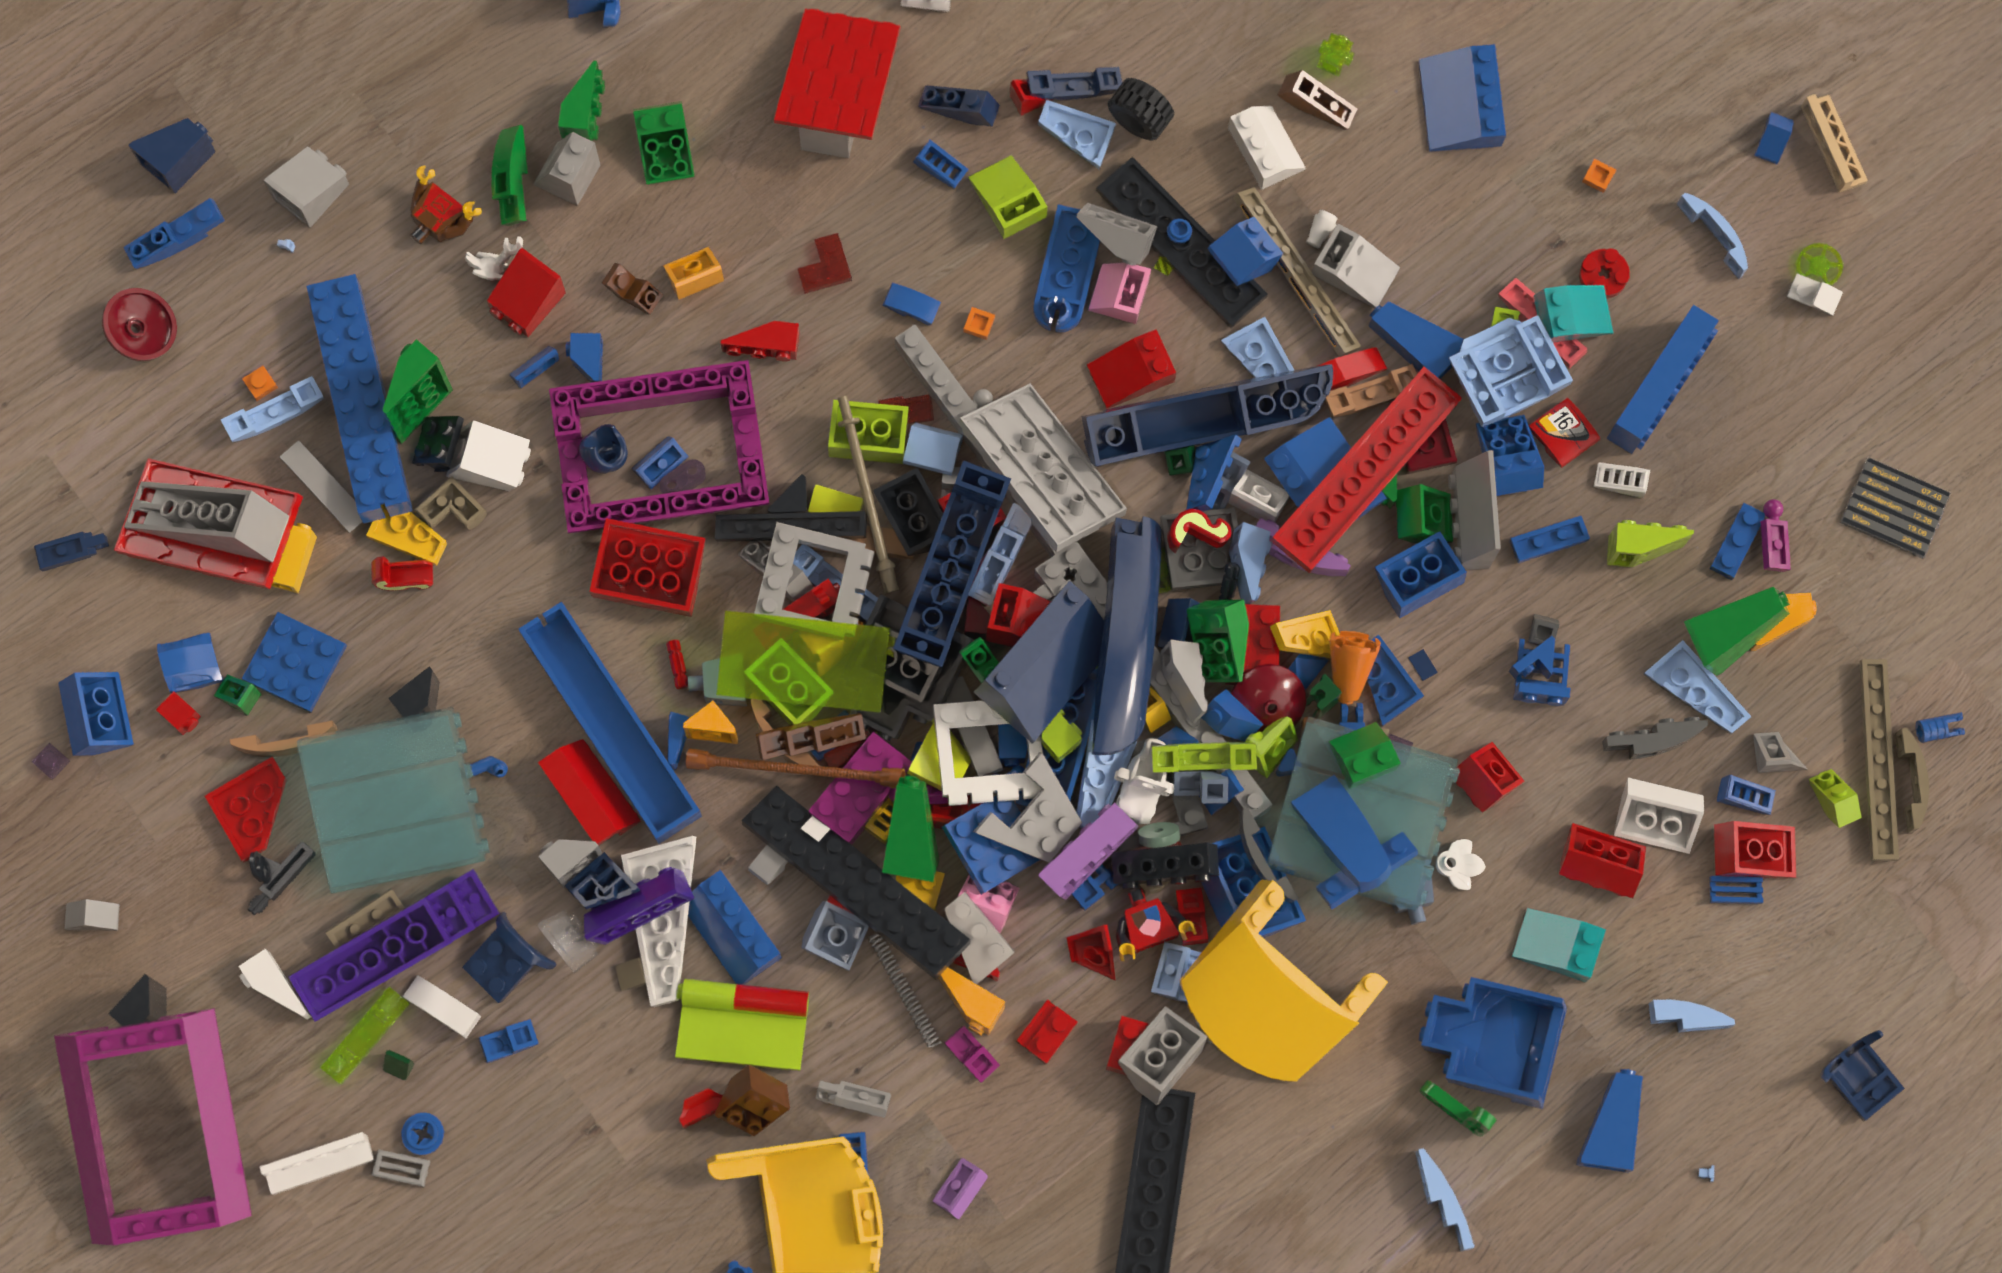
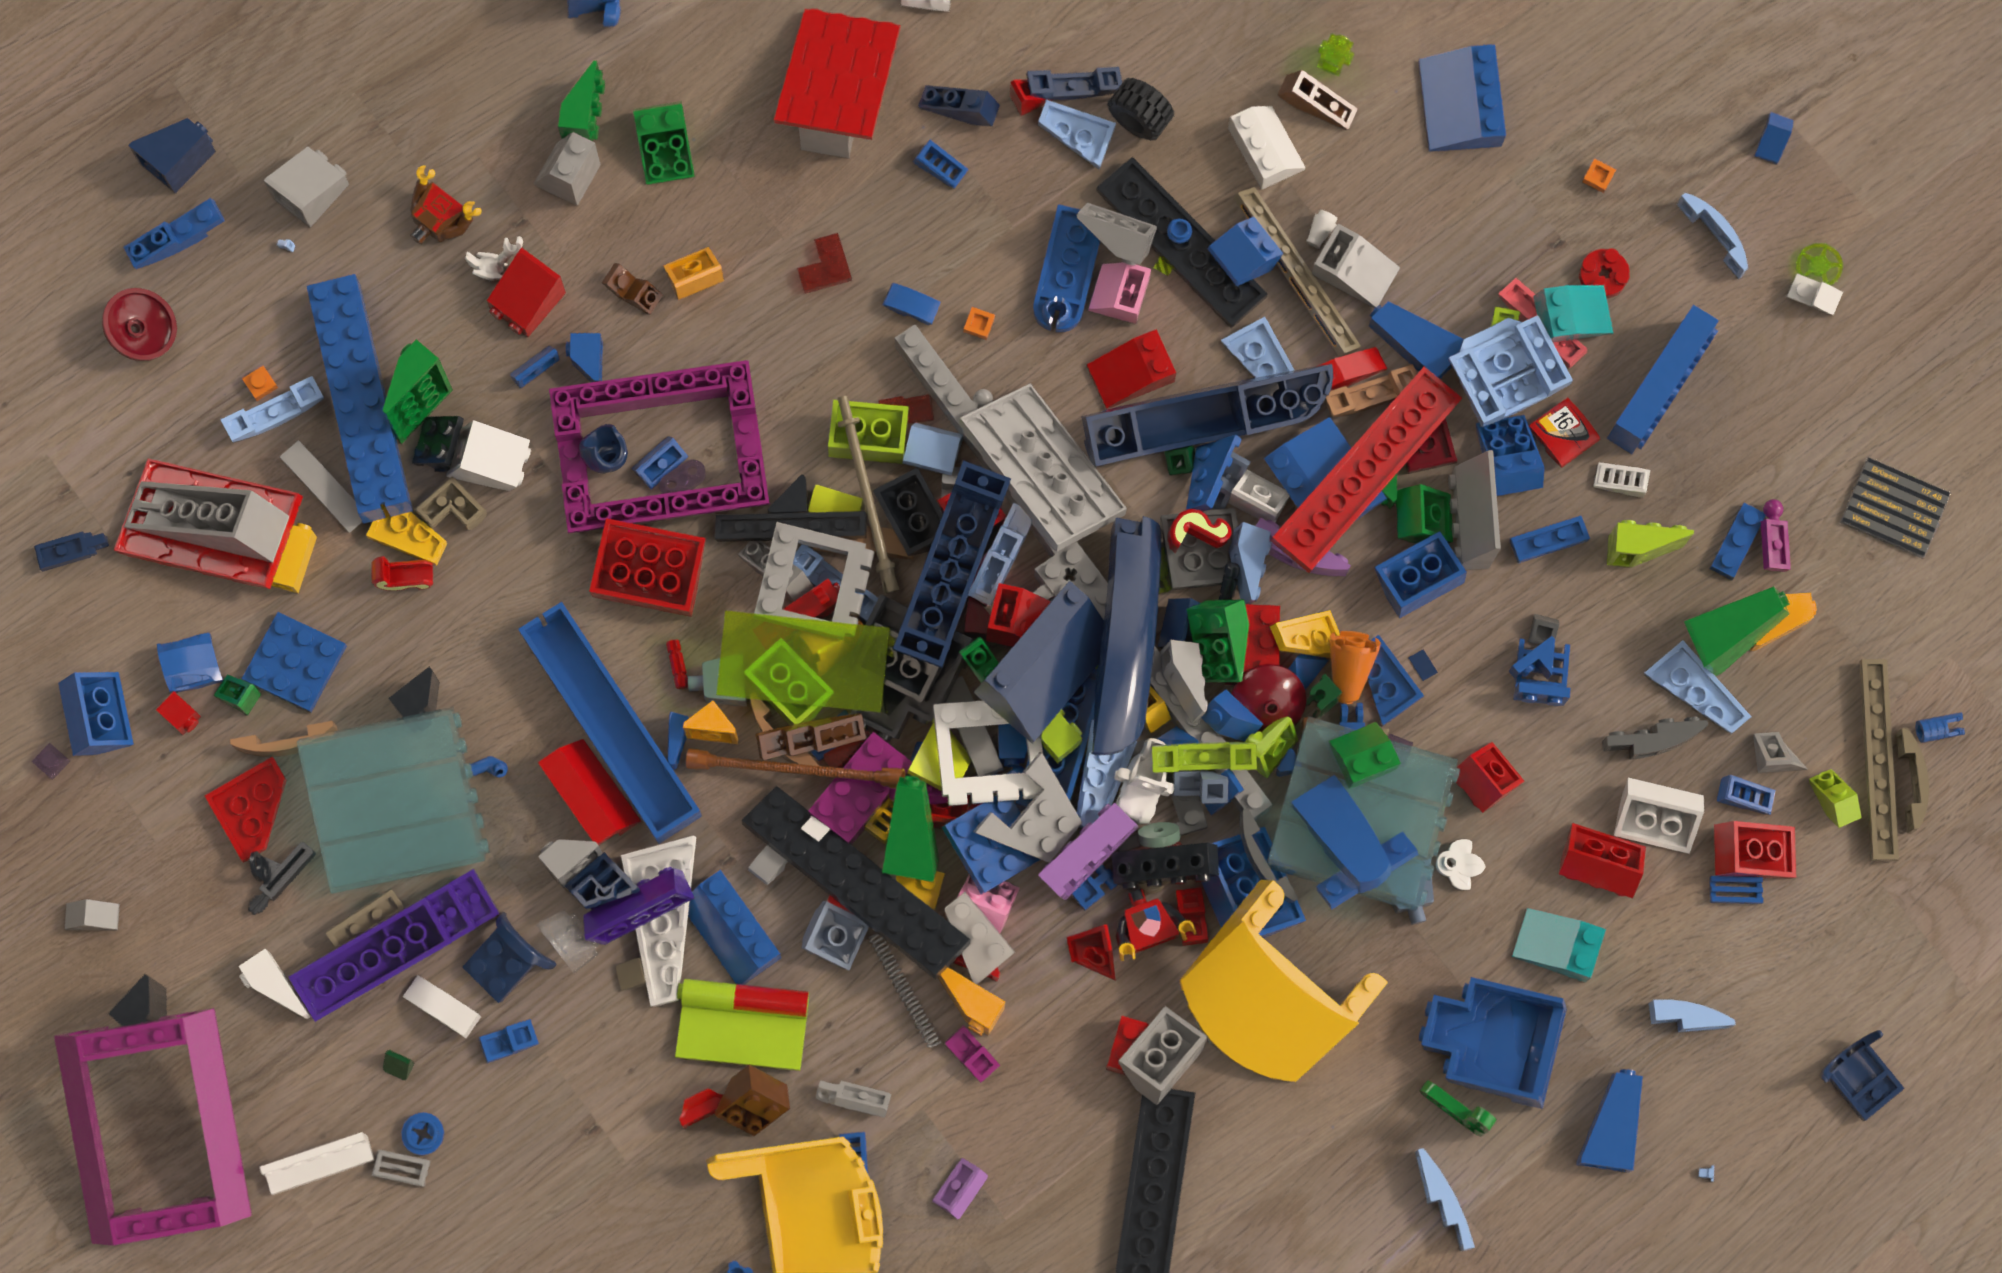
clear neon green hinge [320,986,410,1085] -> none
green slope [491,125,528,226] -> none
red slope [721,321,800,362] -> none
lime slope [968,155,1048,239] -> none
red plate [1016,999,1078,1065] -> none
light blue slope [1151,942,1202,1003] -> none
tan fence [1801,94,1868,192] -> none

